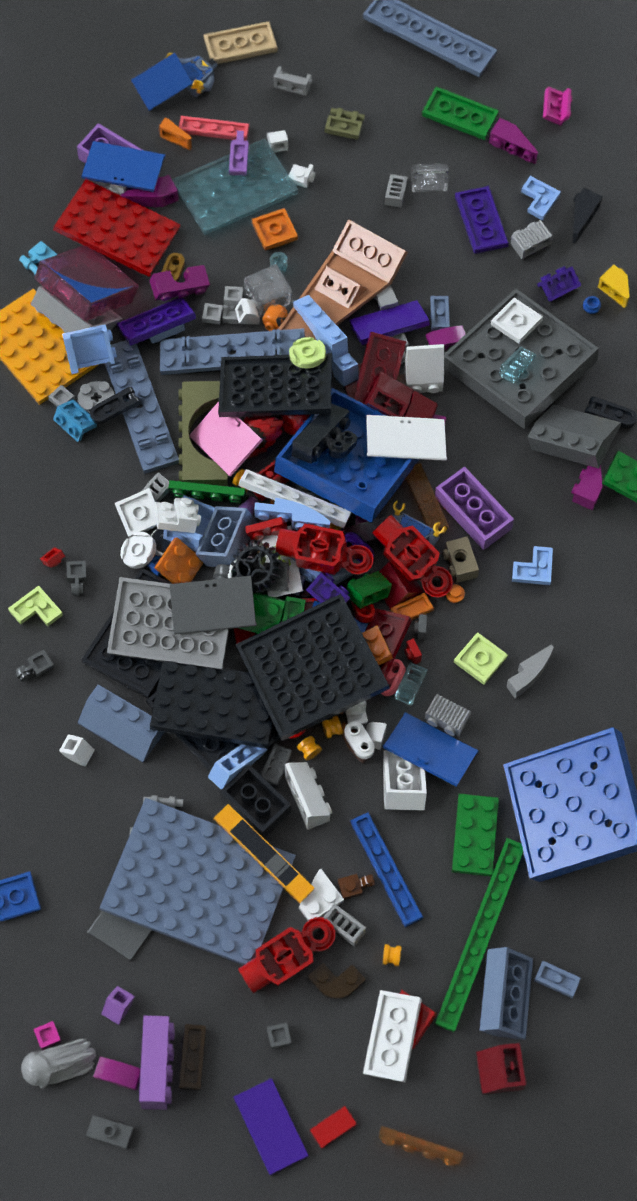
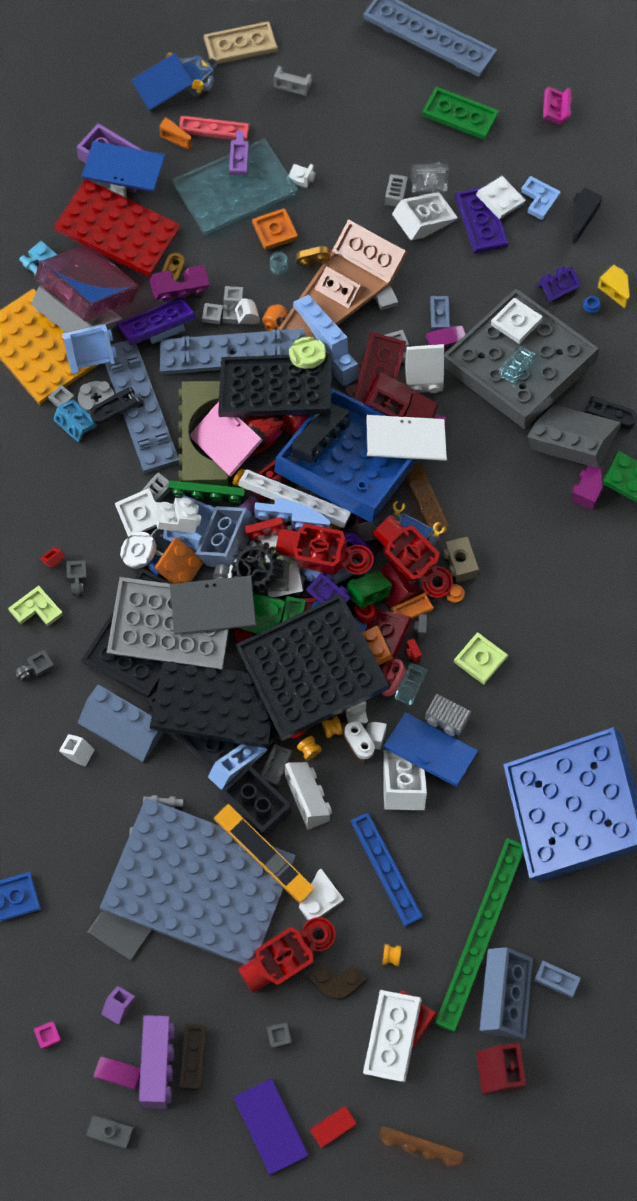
light grey hair [21,1039,96,1089] -> none
magenta slope [121,175,179,207] -> none
clear brick [244,264,293,317] -> none
white brick [267,130,288,153] -> none
light grey slope [323,903,367,947] -> none
olive plate [325,107,365,140] -> none
black plate [328,431,357,459] -> none
reddish brown plate [338,874,375,900] -> none
dark purple tile [349,300,430,345] -> none
medium lavender brick [435,466,514,550] -> none
green plate [452,794,498,877] -> none
magenta slope [489,118,538,164] -> none
light grey slope [506,644,554,699] -> none
light grey brick [510,220,553,259] -> none
light blue plate [512,546,553,585] -> none
none -> pearl gold plate [296,246,331,267]
none -> white slope [392,192,458,240]
none -> white plate [476,176,525,219]

